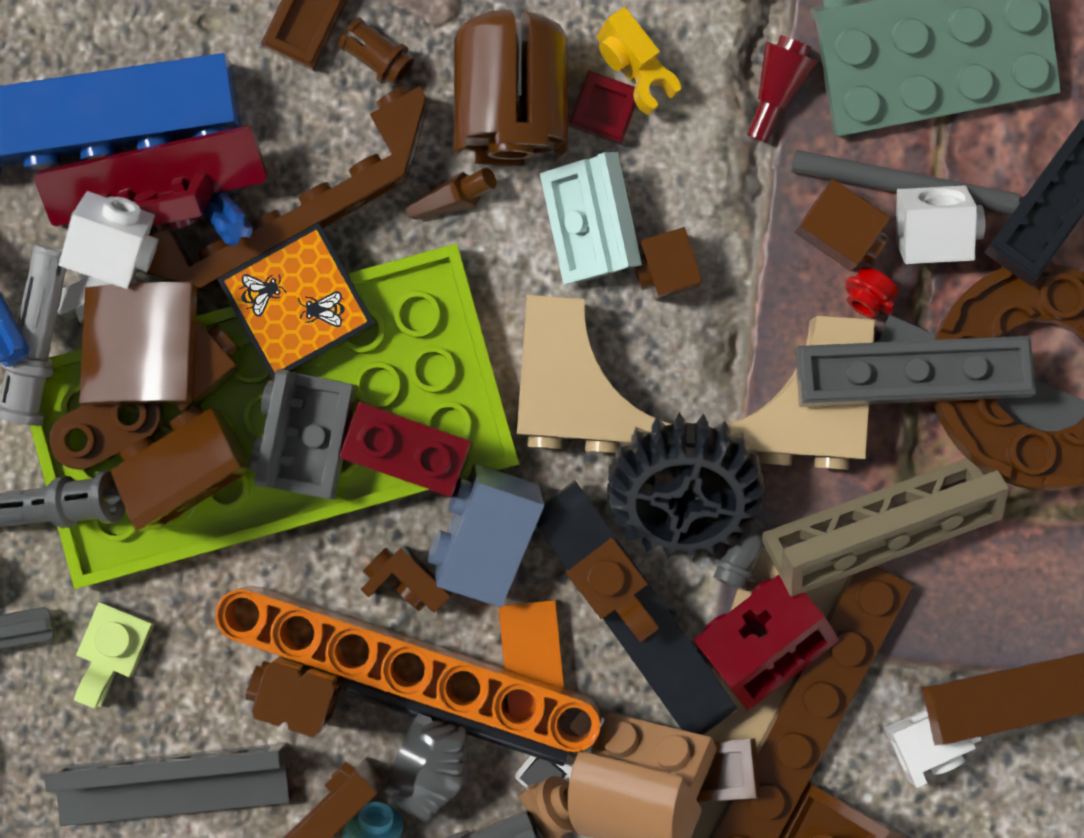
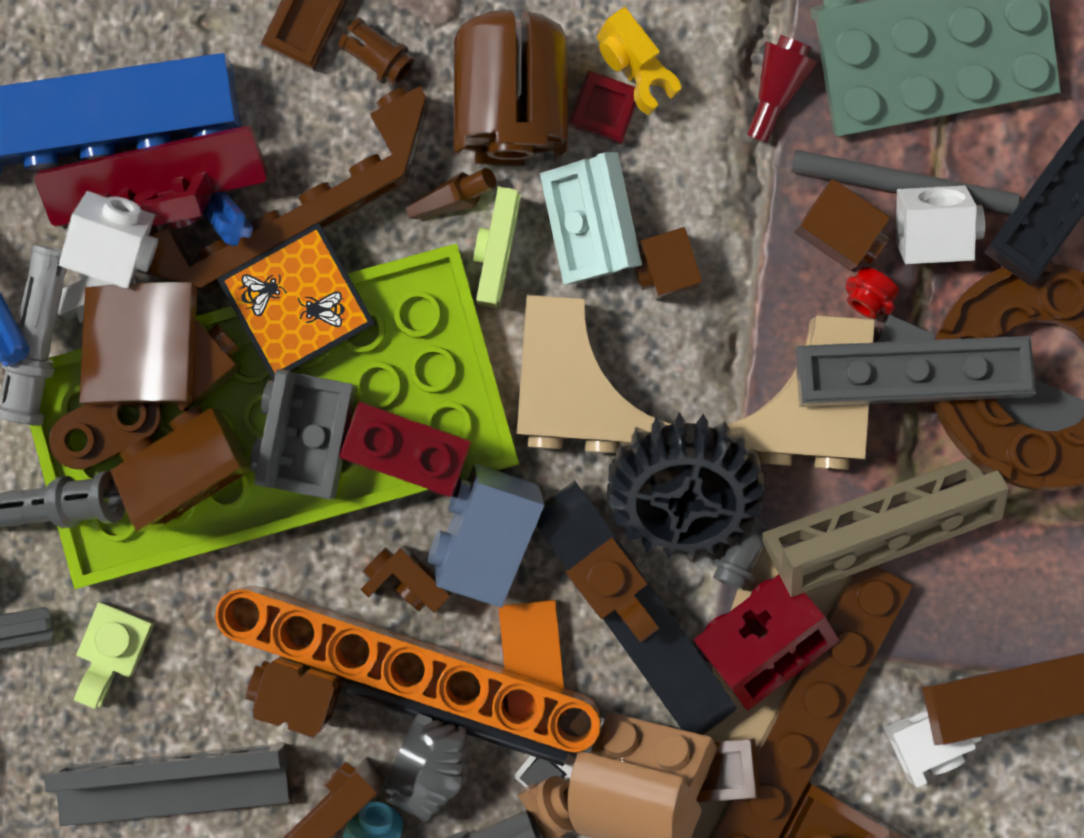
none -> yellowish green plate [473,186,521,308]

